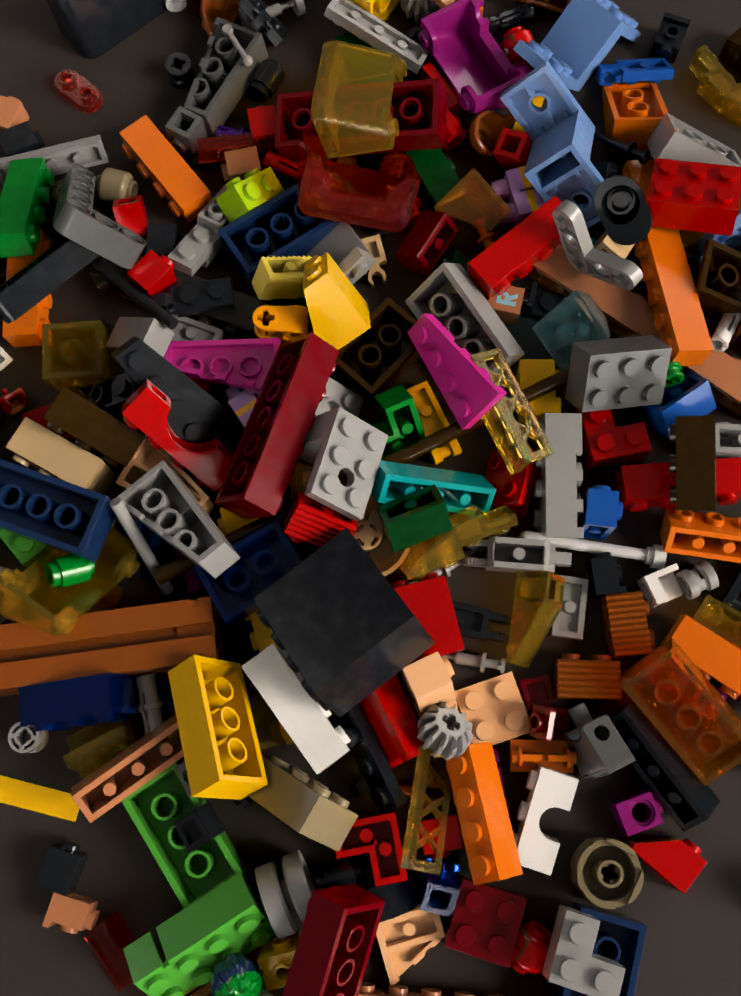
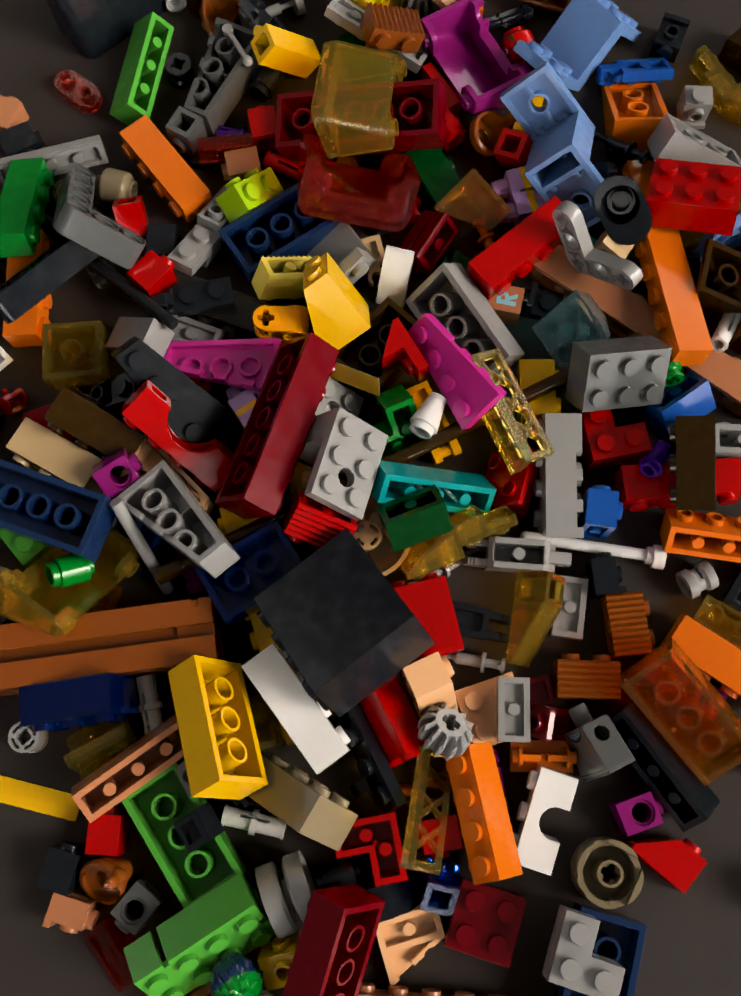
red head [510,920,552,975] -> none
white panel [637,563,683,609] -> none
none -> dark orange hat [79,856,133,905]
none -> red brick [85,807,129,856]
none -> magenta brick [91,448,143,499]
none -> bright green brick [109,11,174,126]
none -> dark grey brick [110,877,167,935]
none -> white pin [221,805,287,840]
none -> yellow brick [250,23,322,79]
none -> yellow sticker [329,362,380,396]
none -> dark orange brick [360,2,425,53]
none -> white slope [376,245,415,309]
none -> red slope [382,318,429,382]
none -> white cone [409,392,447,439]
none -> light grey plate [497,677,531,743]
none -> dark purple pin [640,440,673,478]
none -> light grey brick [676,85,713,129]

